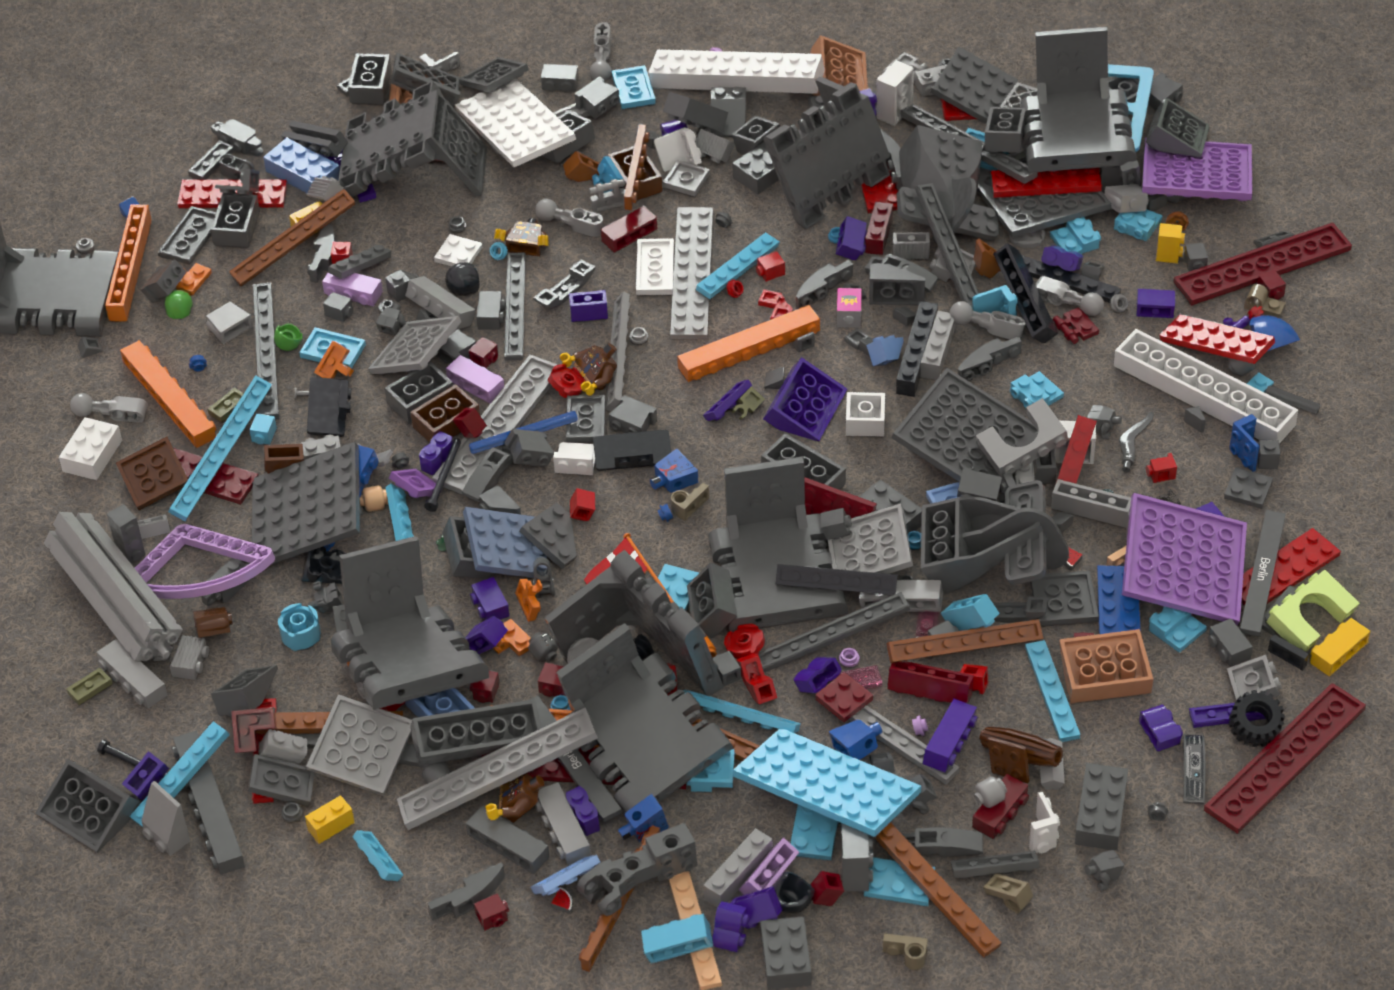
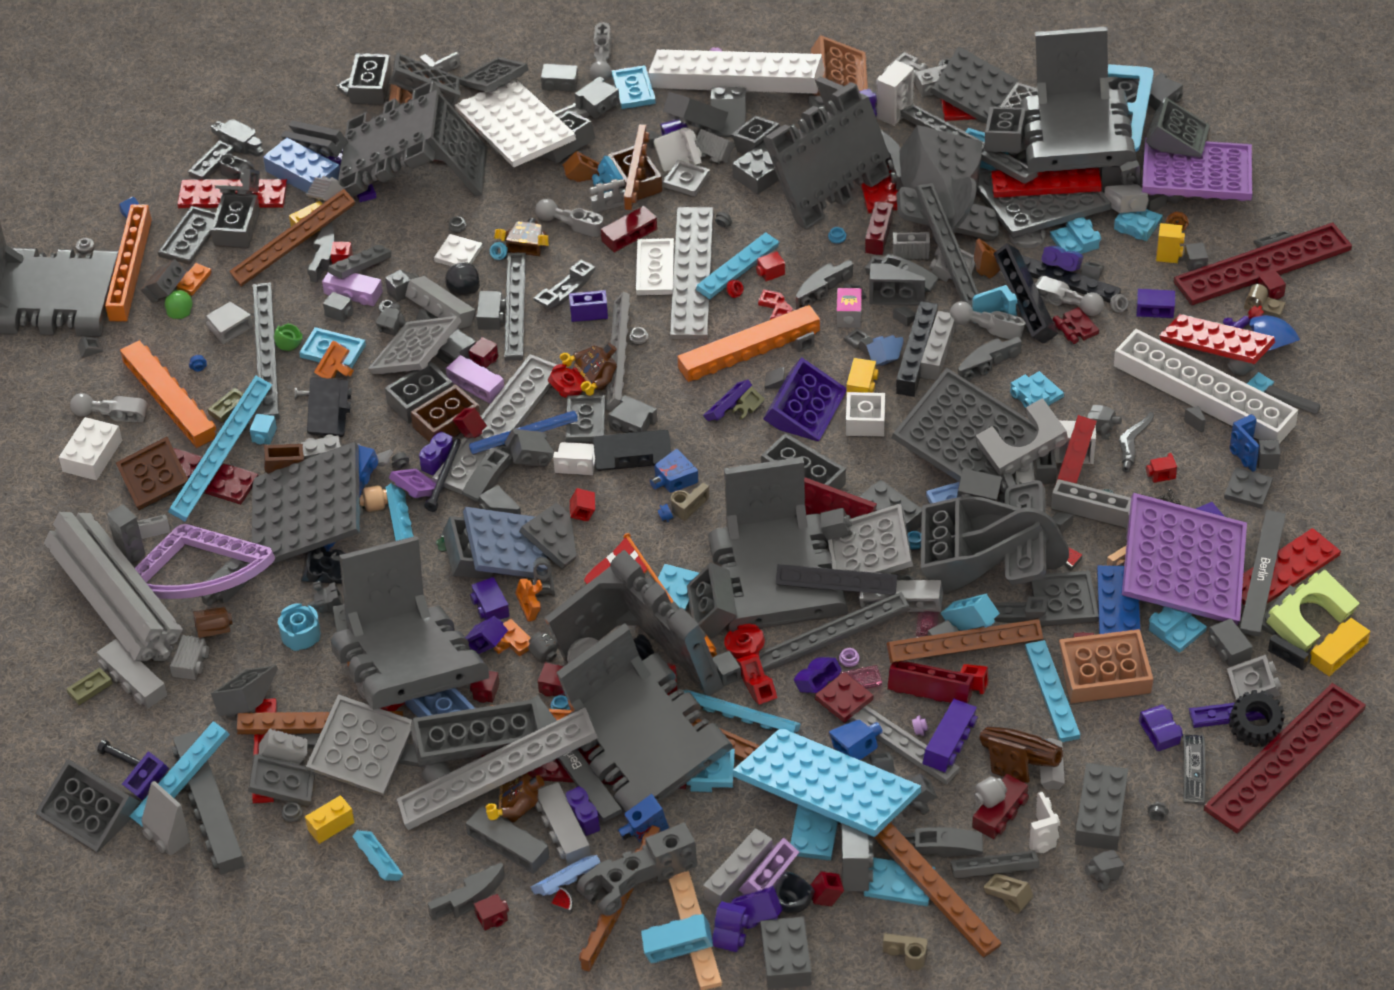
brick [231,707,277,753] -> none
dark purple brick [836,216,867,260] -> none
none -> yellow brick [846,358,879,397]

